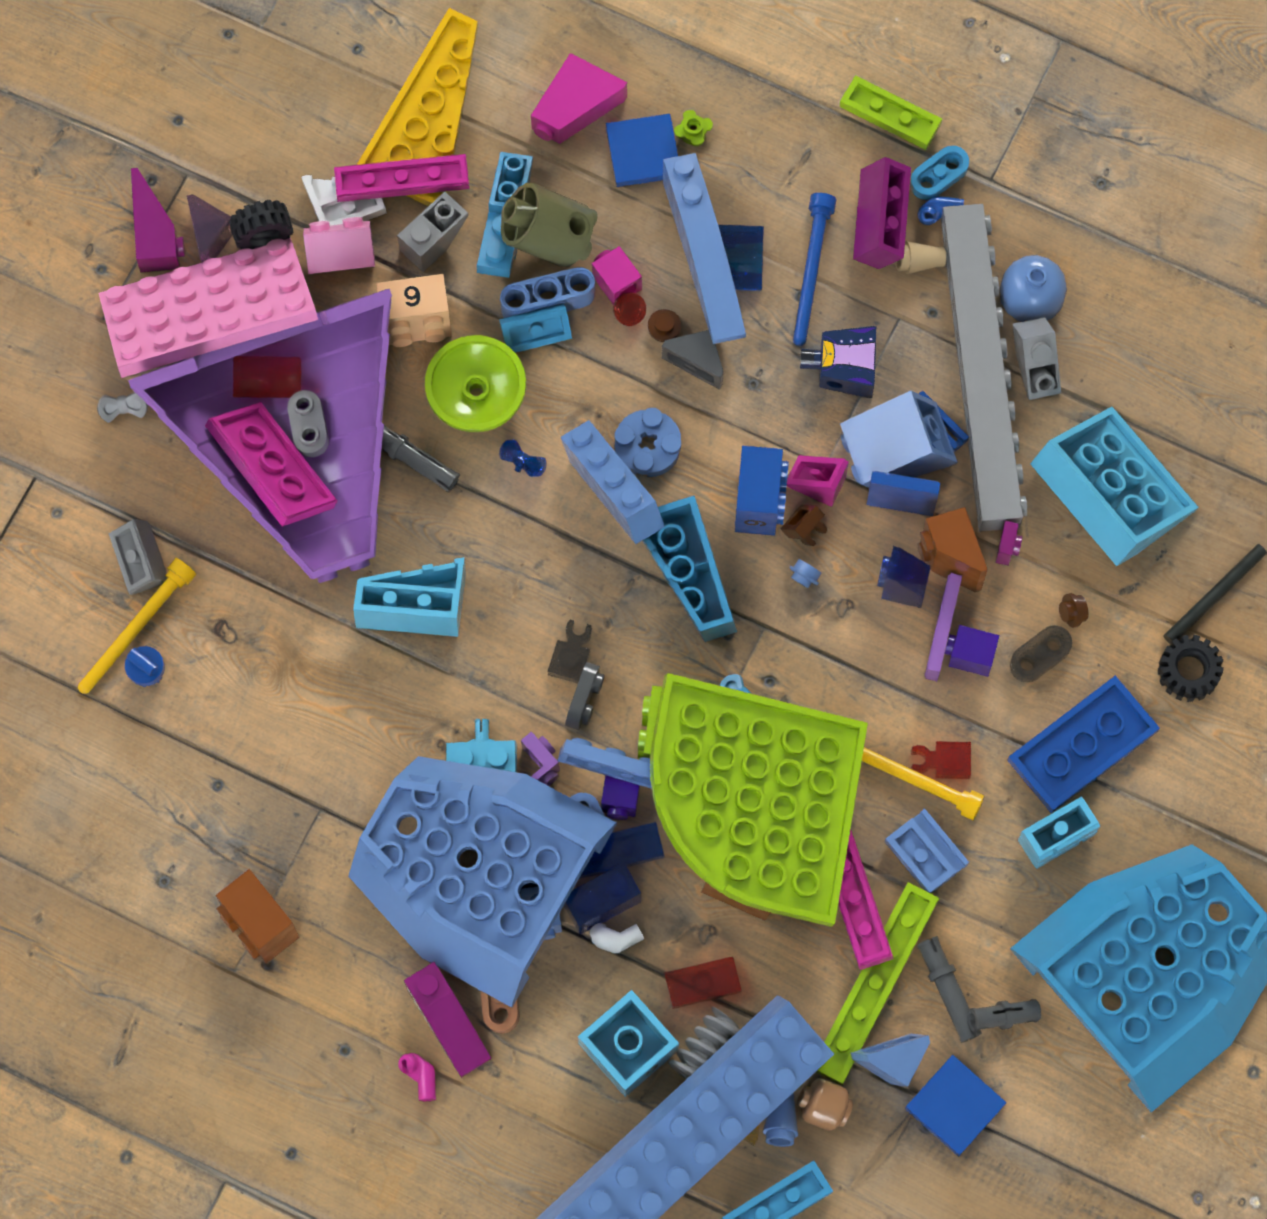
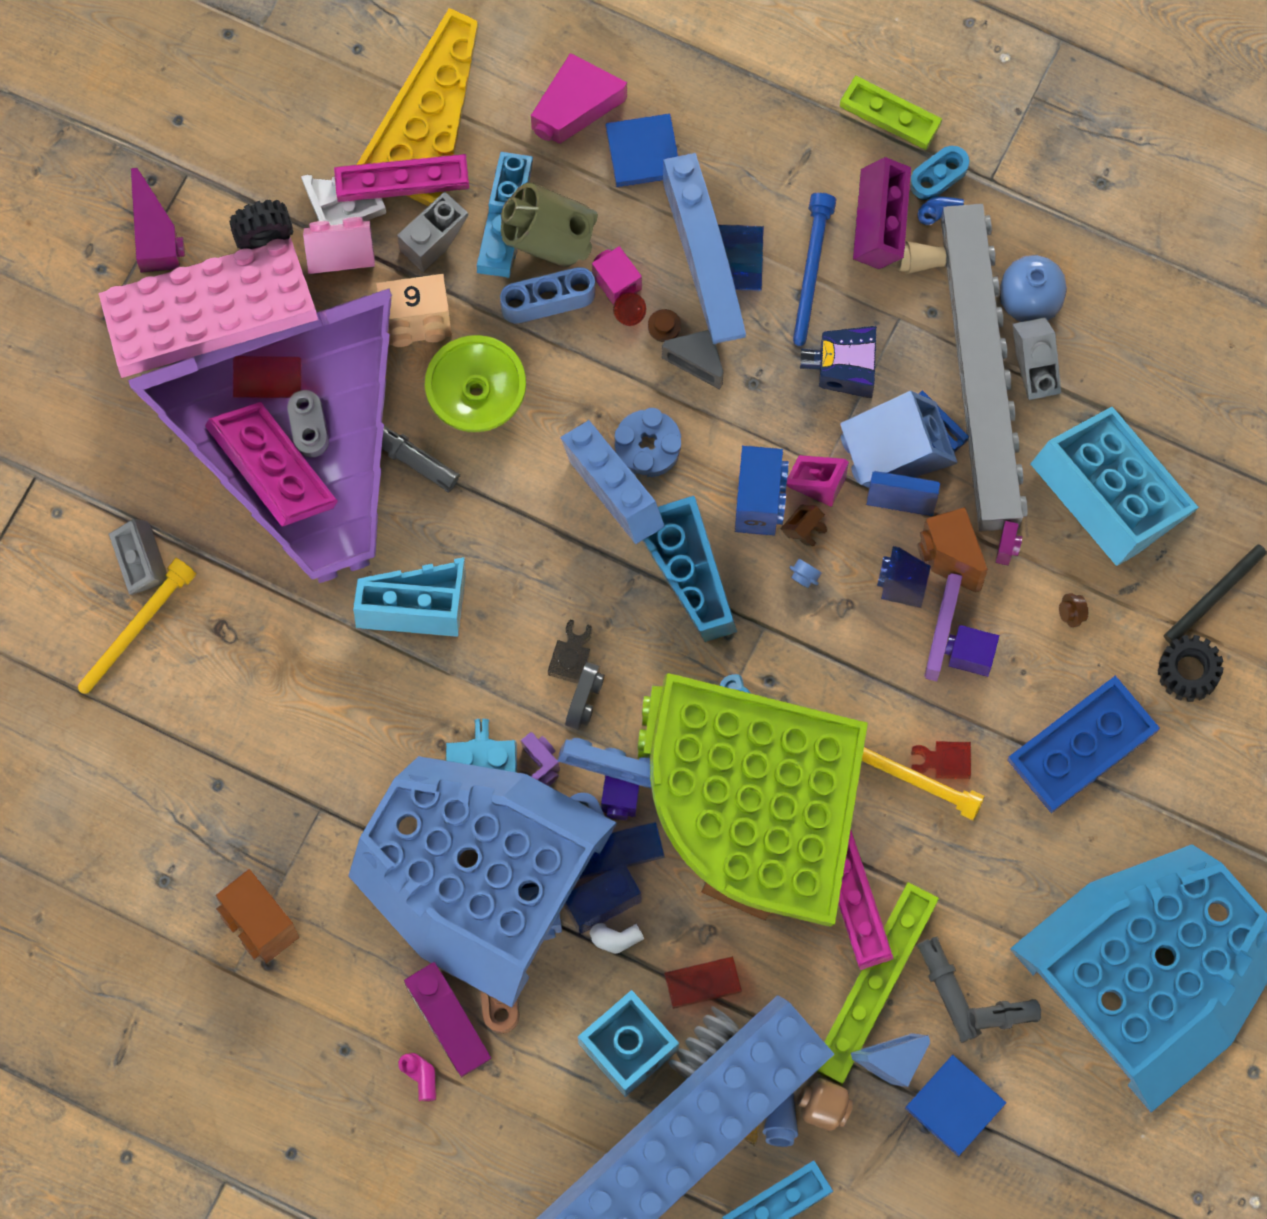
light grey piece [97,392,149,423] -> none
blue piece [125,646,165,687] -> none
clear purple slope [187,194,233,264] -> none
dark azure plate [499,304,573,353] -> none
clear blue piece [499,440,547,477] -> none
lime plate [674,110,713,146] -> none
medium blue plate [885,808,969,894] -> none
clear smoke plate [1010,625,1072,682] -> none
medium azure brick [1018,797,1100,869] -> none

